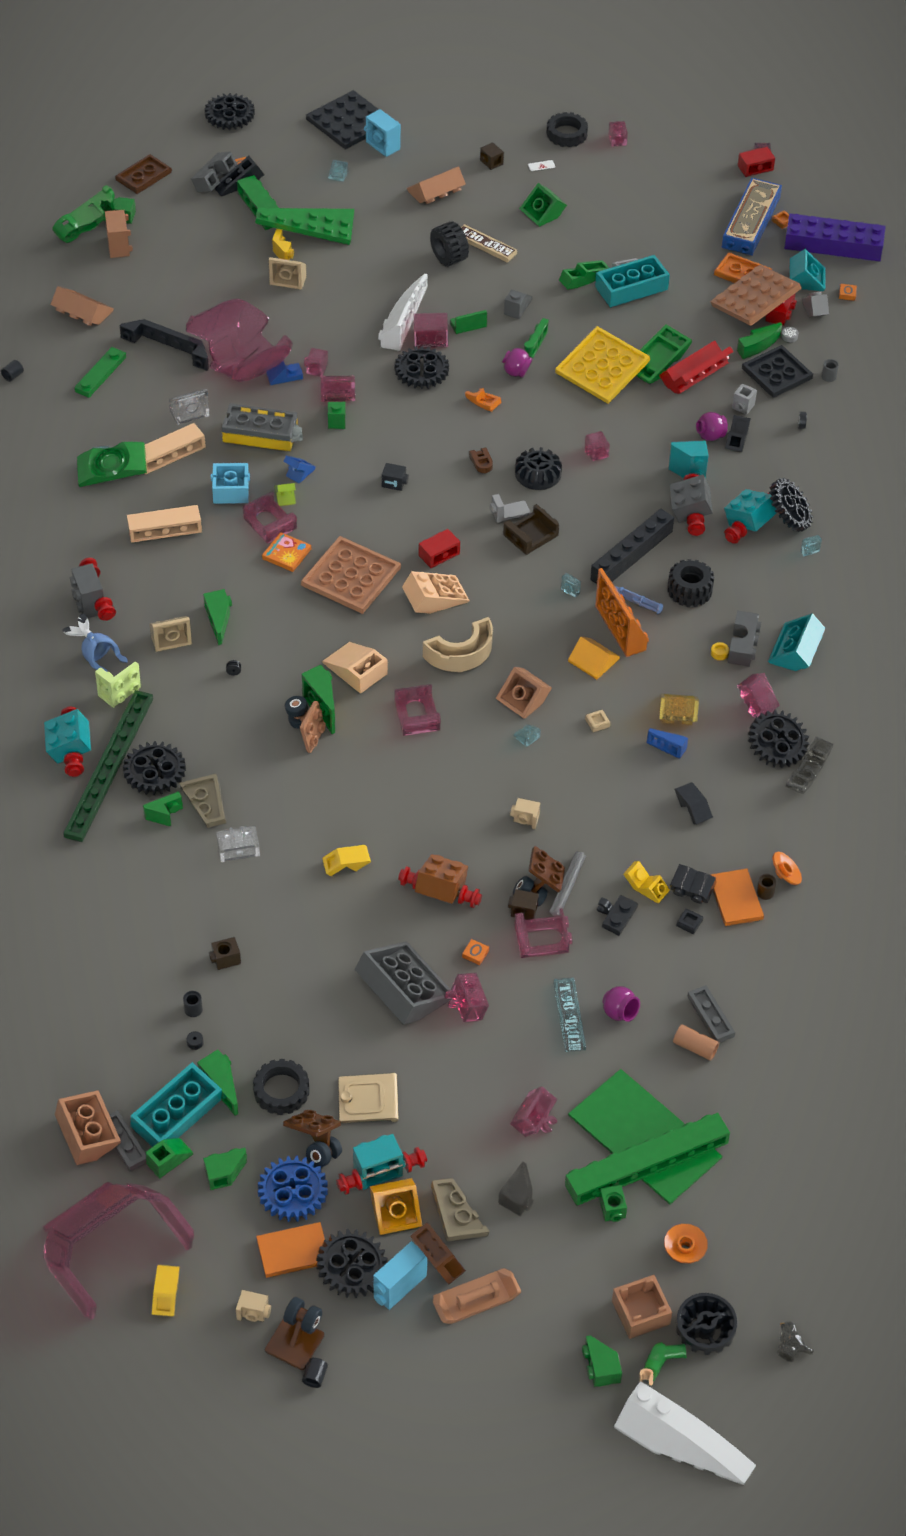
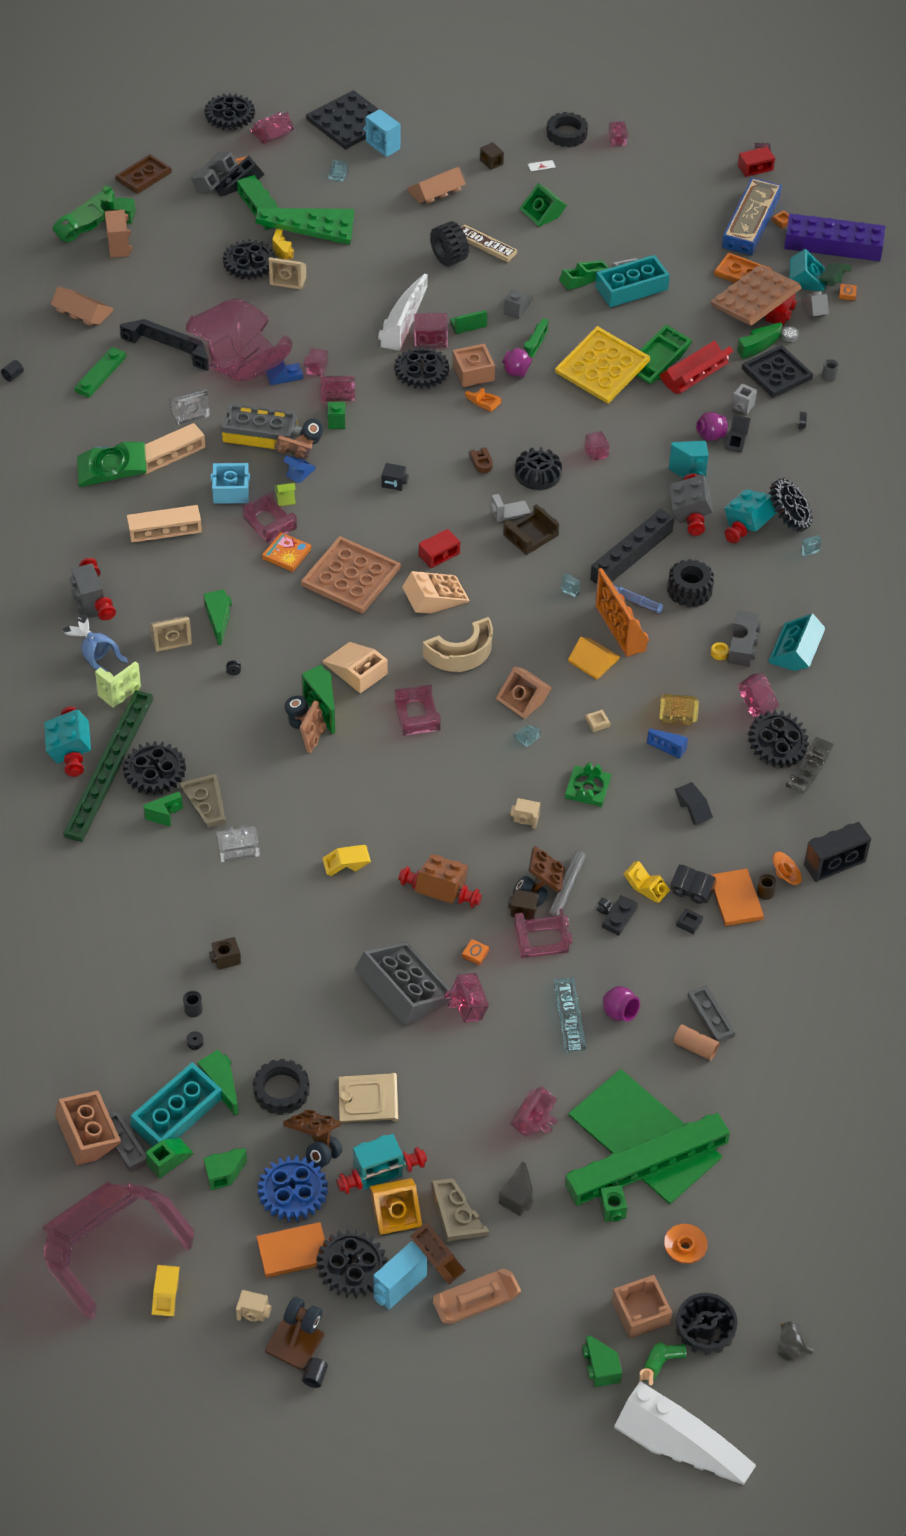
none -> black gear [223,239,276,280]
none -> clear pink slope [250,111,295,144]
none -> nougat plate [274,419,324,459]
none -> nougat container [452,343,495,387]
none -> green piece [565,762,612,807]
none -> black brick [804,822,871,882]
none -> dark green slope [819,263,851,286]

